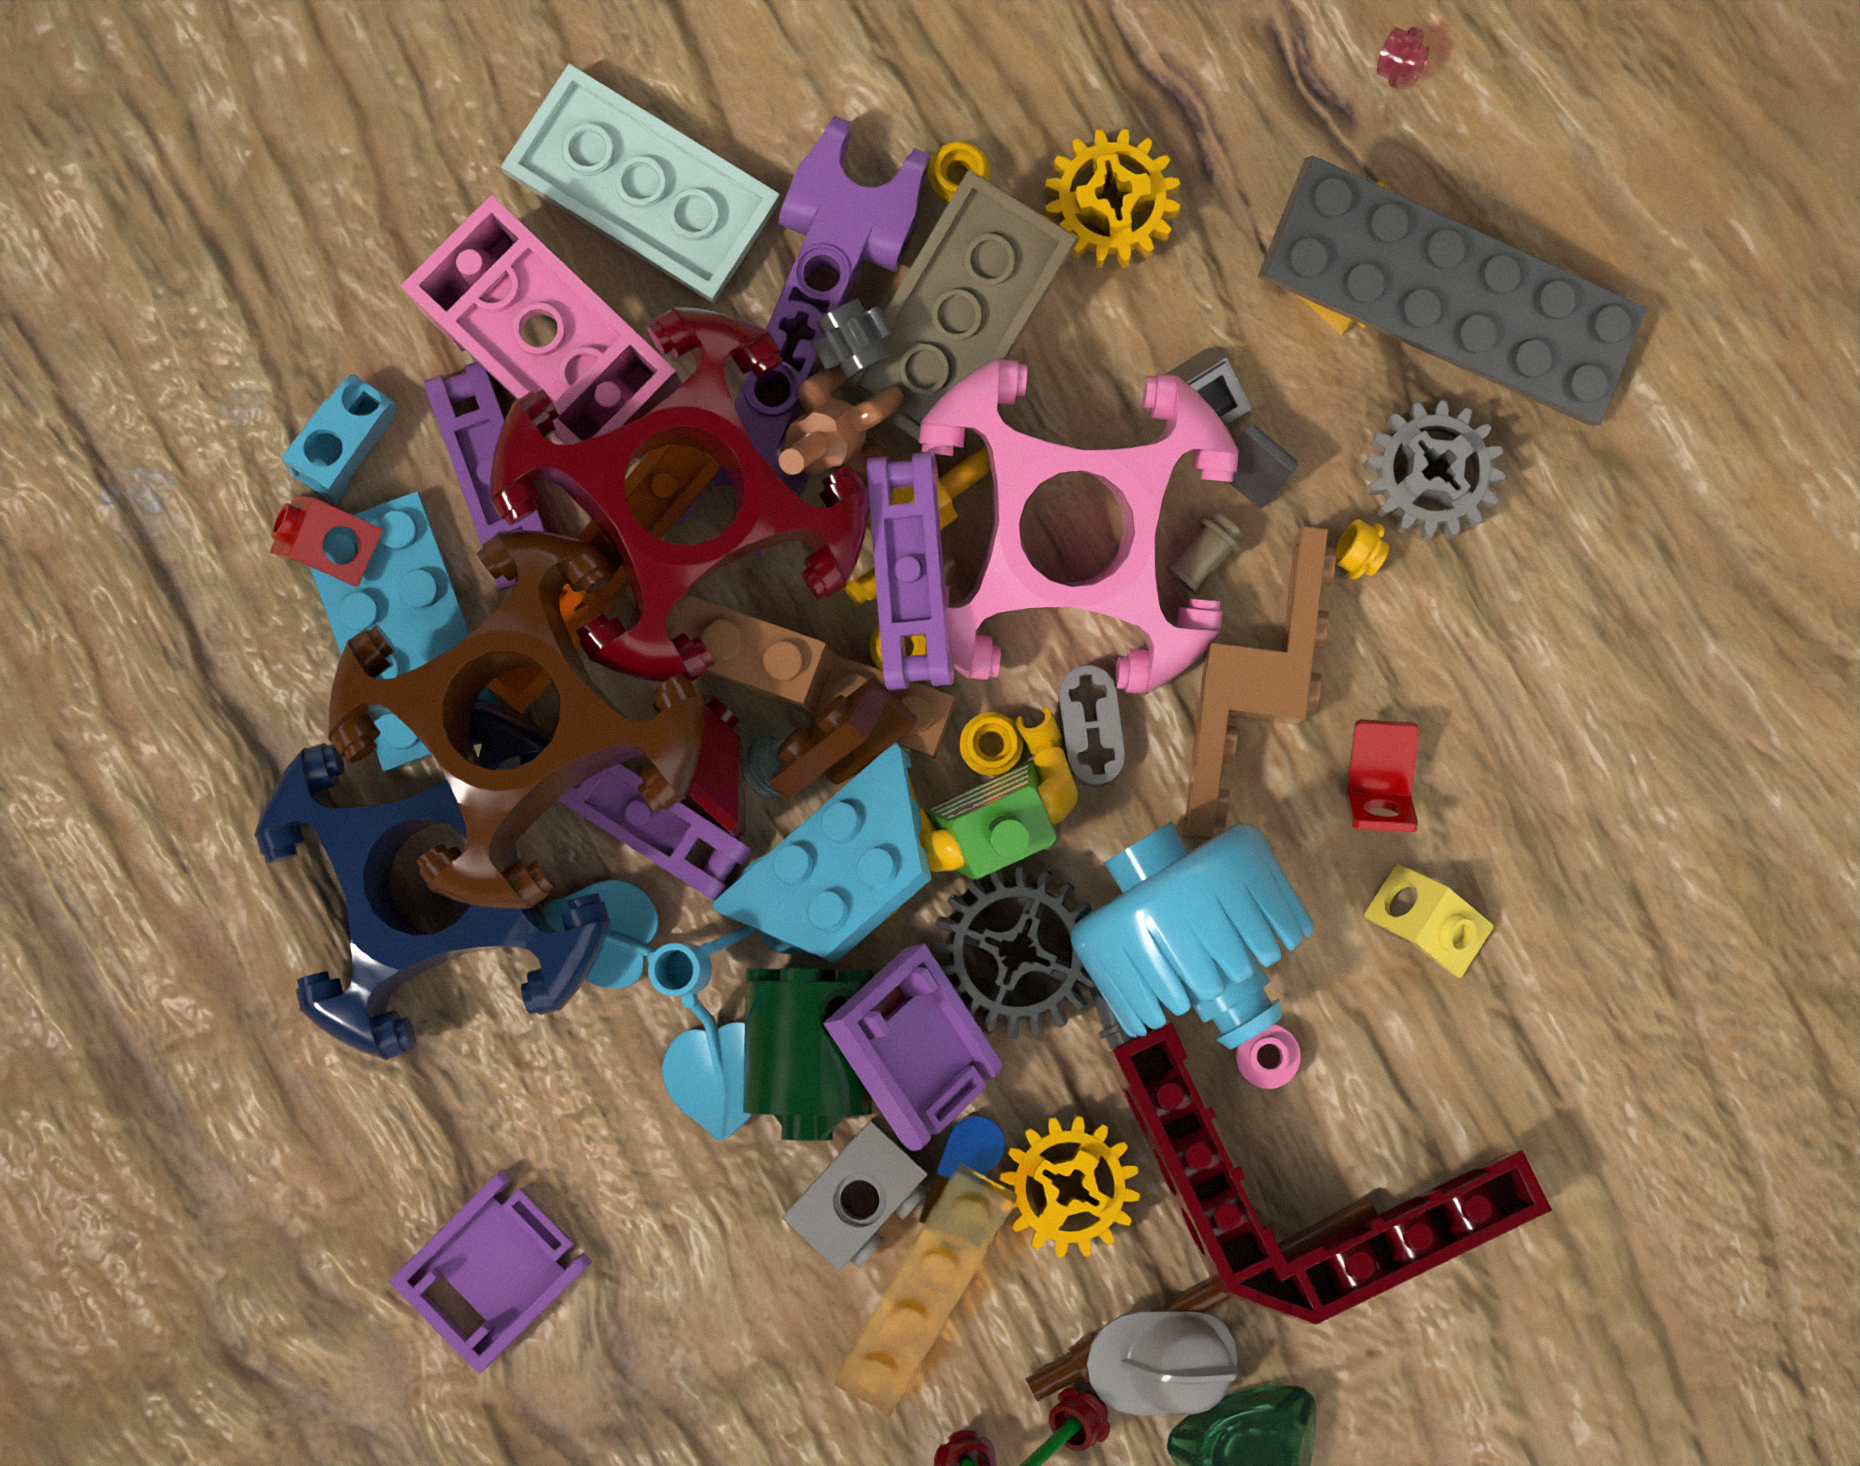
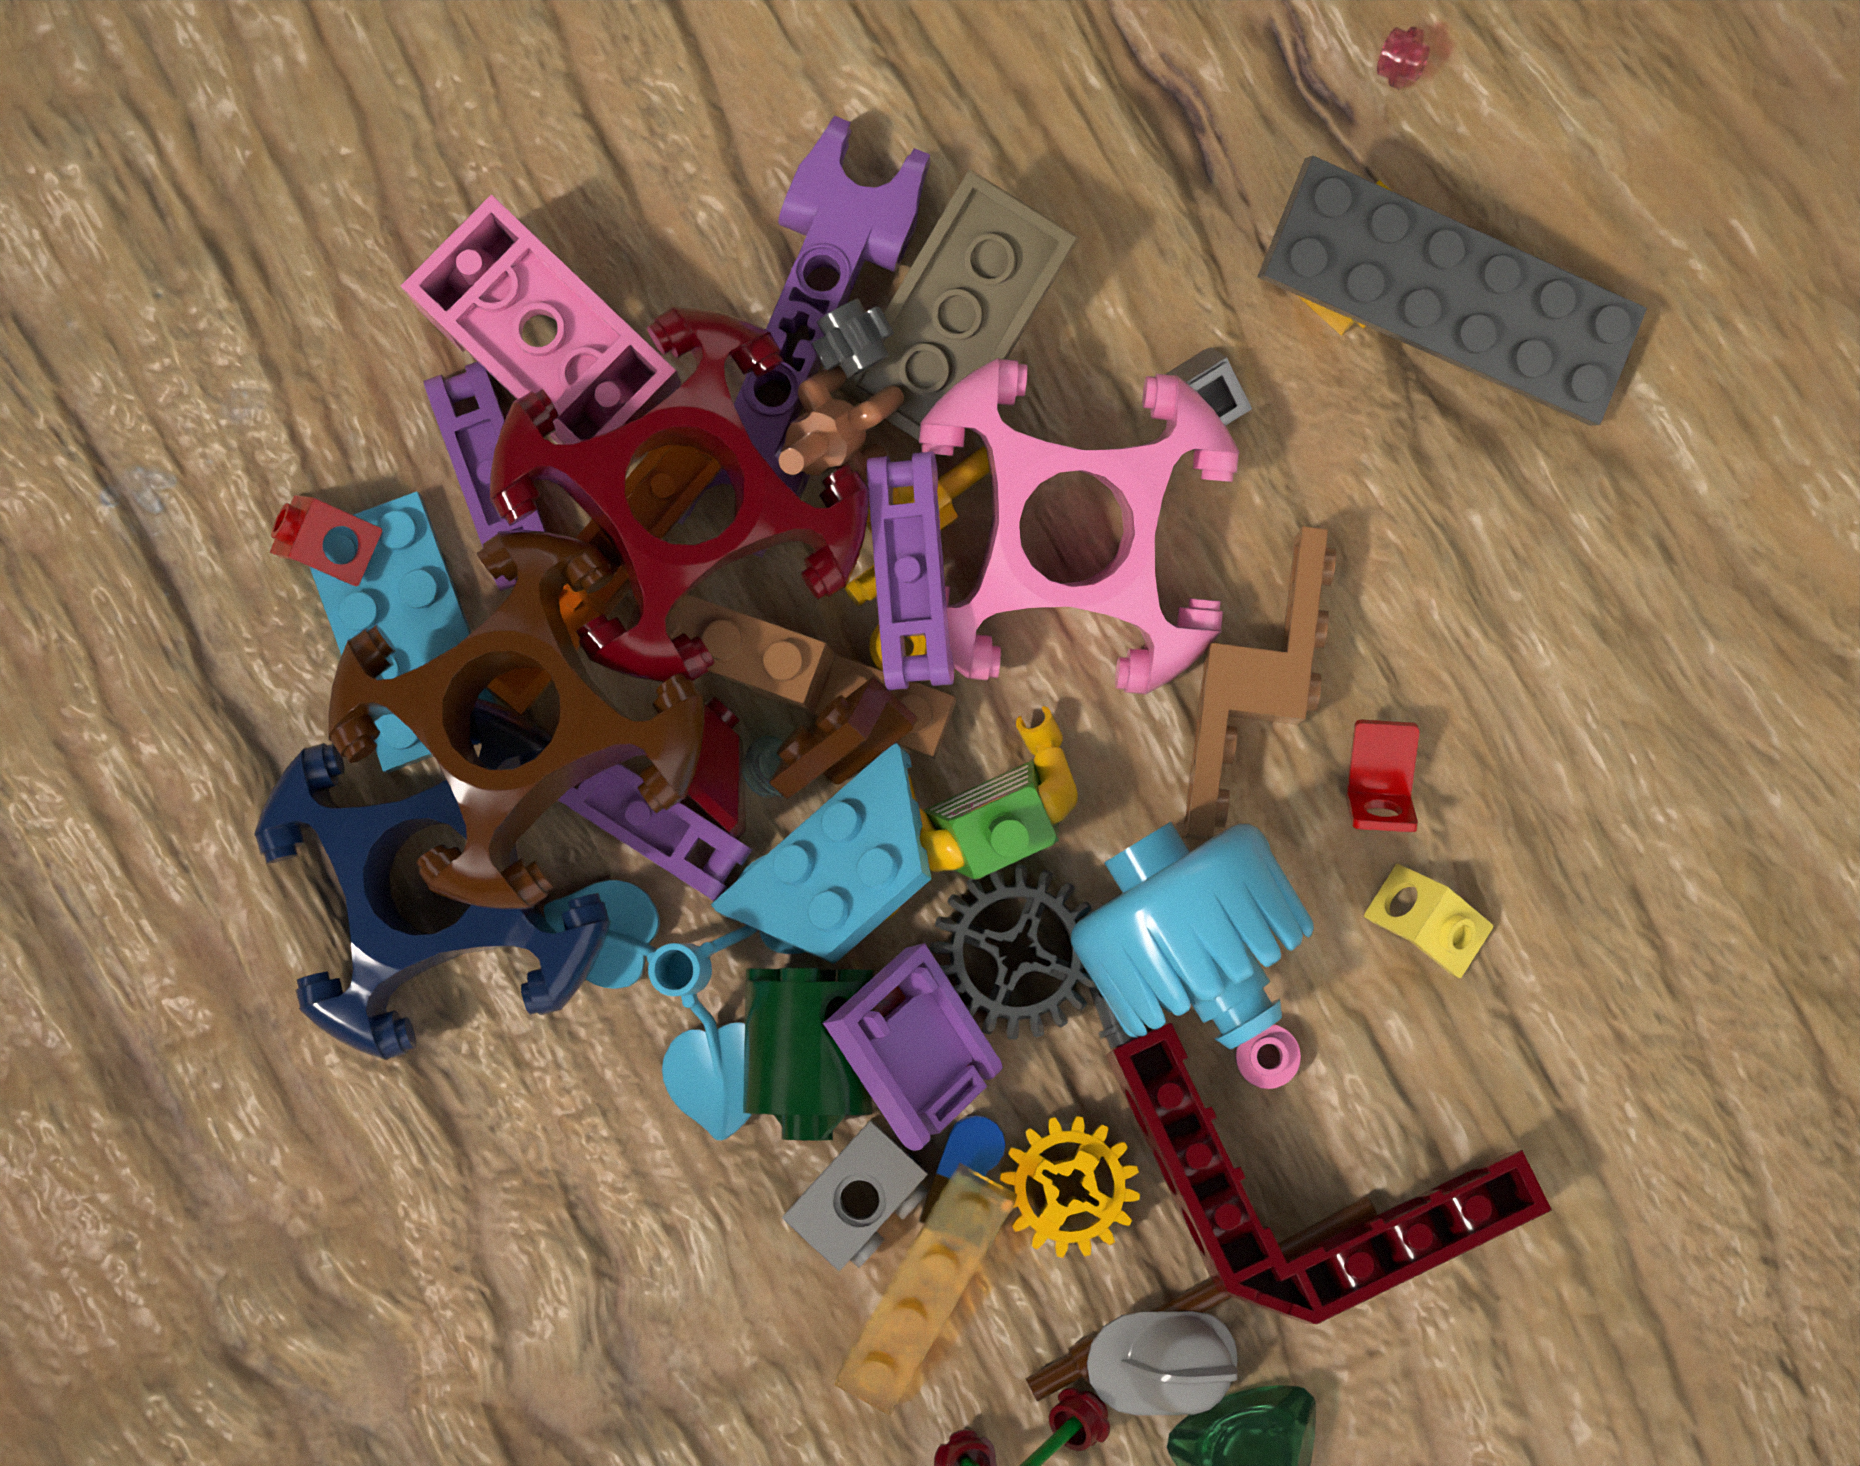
medium azure leg [281,374,398,506] -> none
medium lavender container [388,1169,593,1375] -> none
light aqua plate [501,63,781,304] -> none
yellow plate [928,141,990,203] -> none
yellow plate [959,712,1023,776] -> none
yellow gear [1044,129,1181,268] -> none
light grey beam [1058,665,1125,787] -> none
dark tan pin [1166,512,1245,595] -> none
flat silver slope [1229,424,1299,508] -> none
yellow plate [1335,519,1389,580] -> none
light grey gear [1364,400,1505,541] -> none

